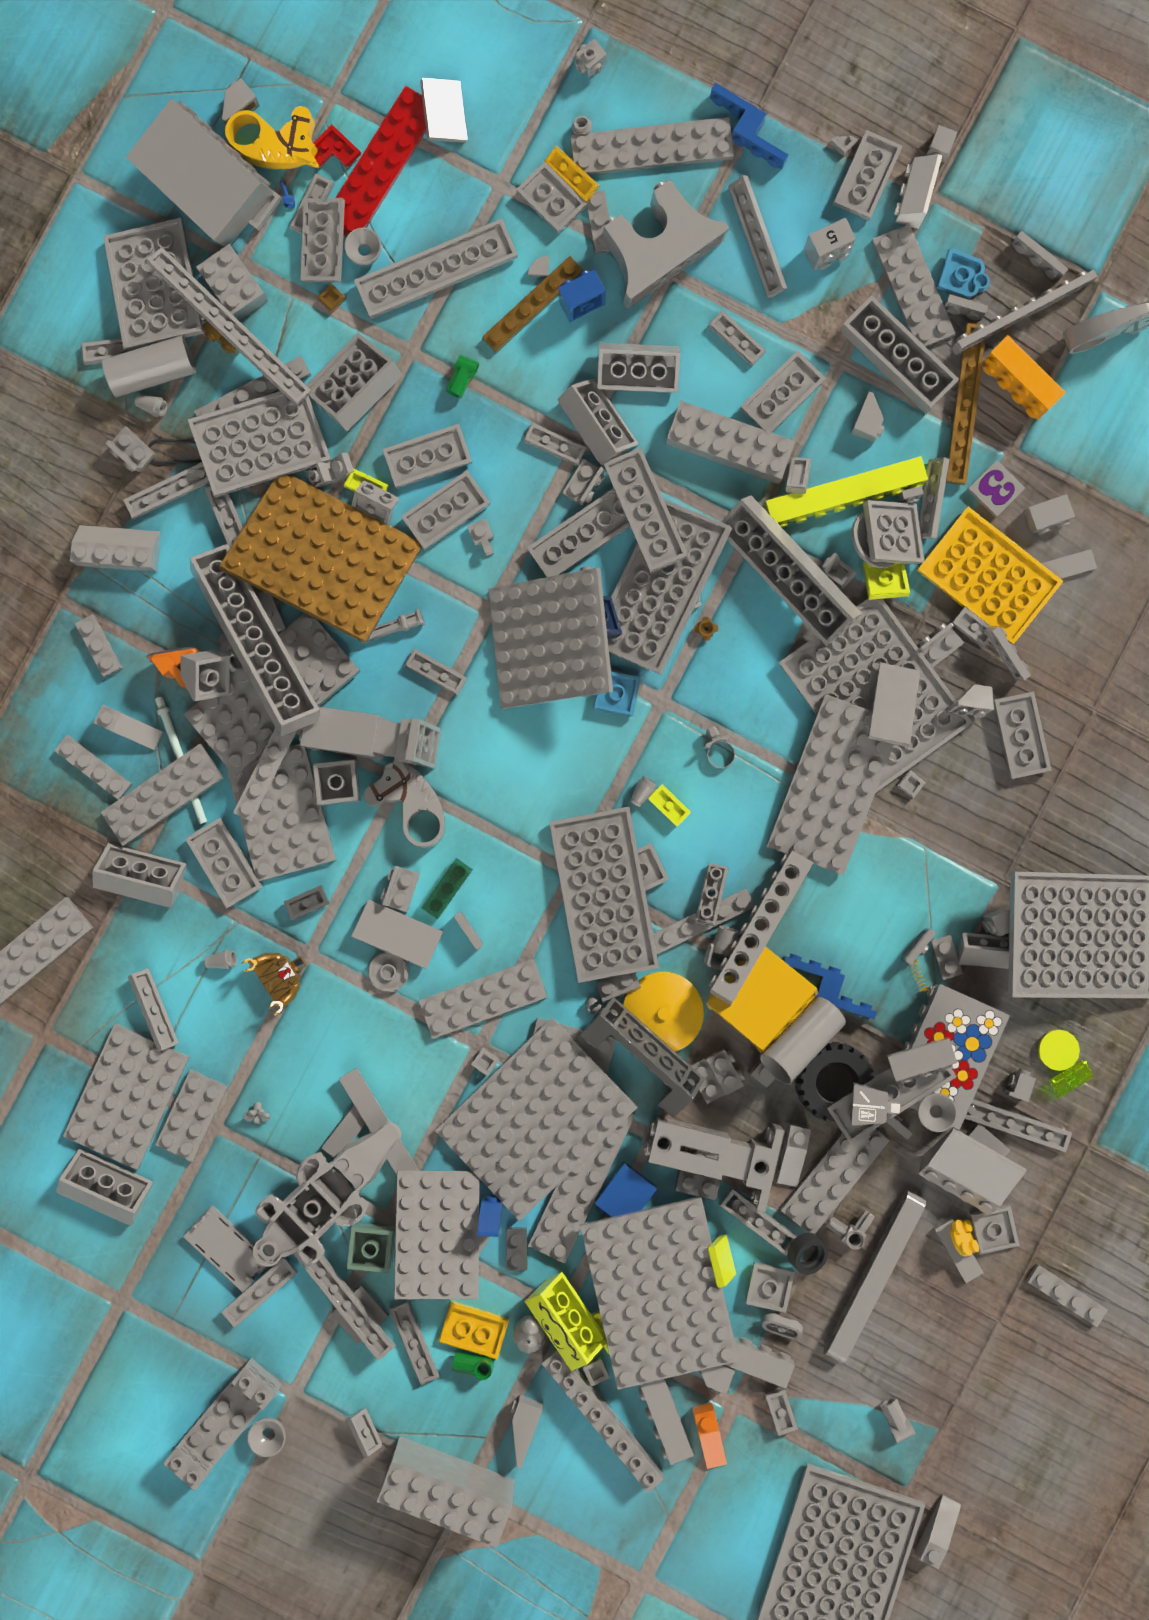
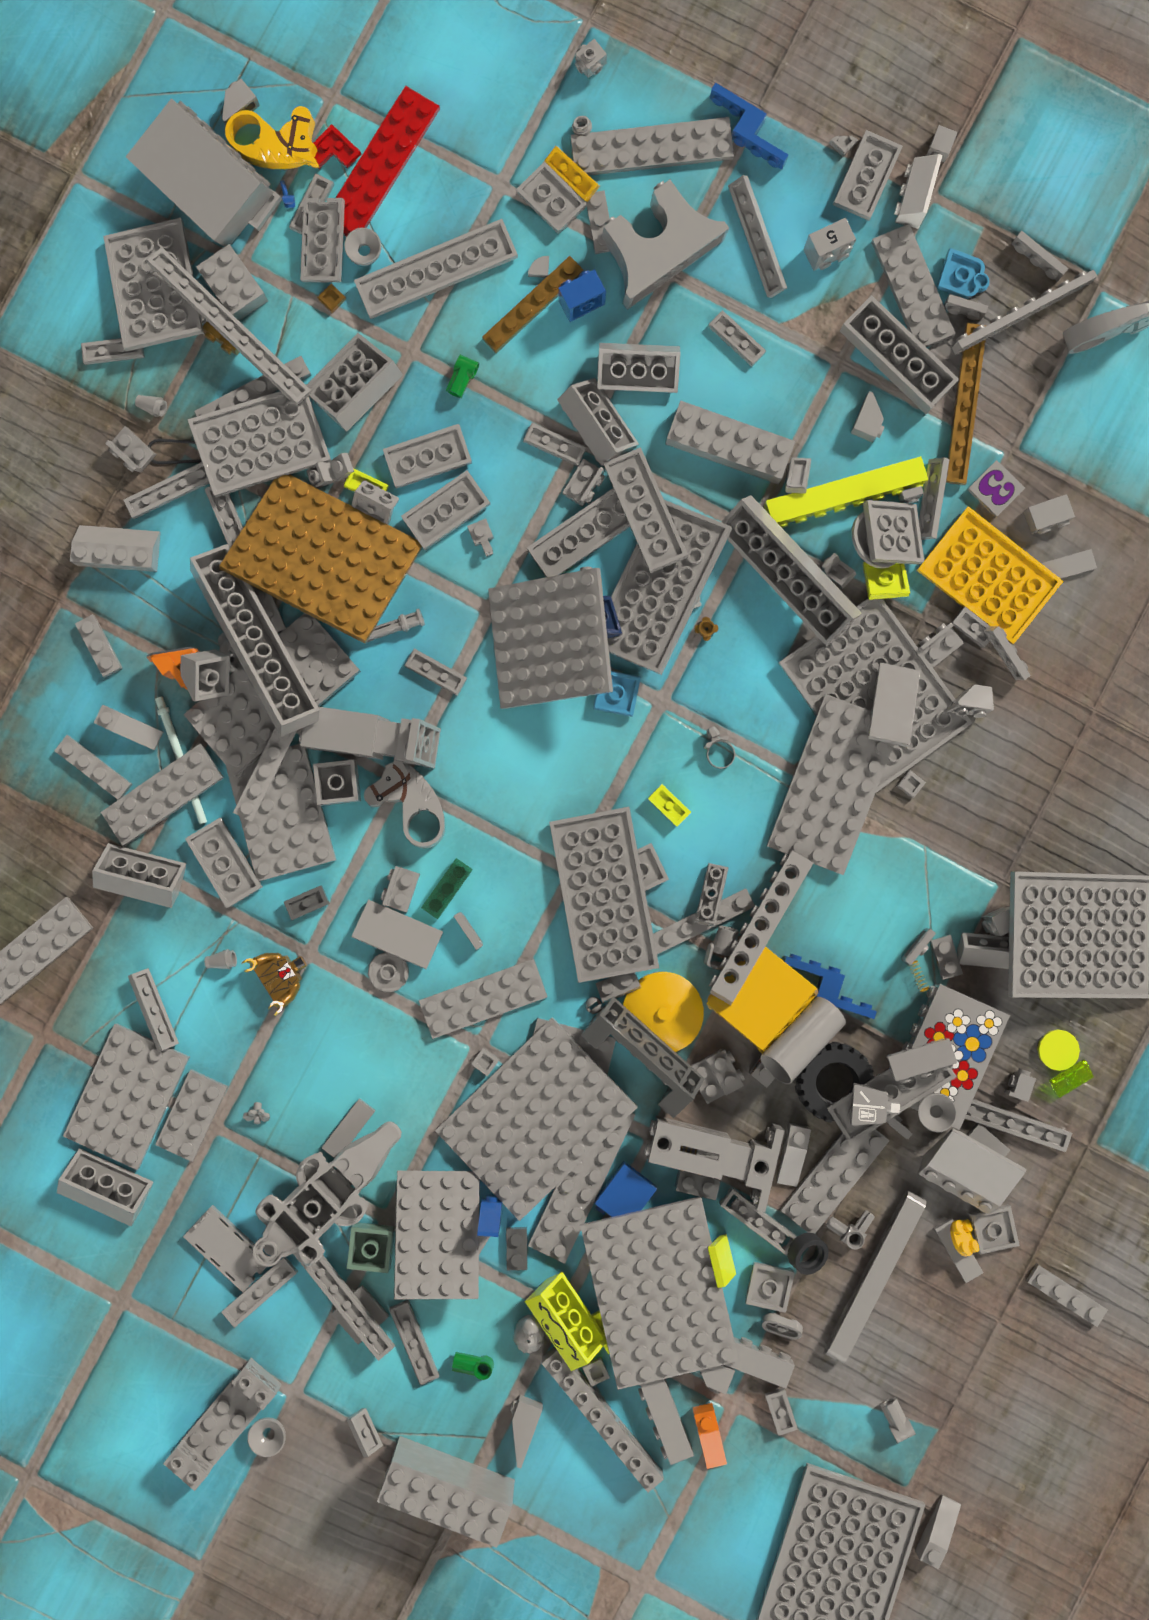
light grey piece [102,335,196,397] -> none
light grey tile [339,1068,419,1175] -> none
tile [420,78,467,143] -> none
yellow tile [438,1301,509,1360] -> none
light grey cone [630,776,657,807] -> none
light grey plate [740,350,826,433] -> none
light orange brick [982,335,1066,421] -> none
light grey plate [993,692,1052,779] -> none

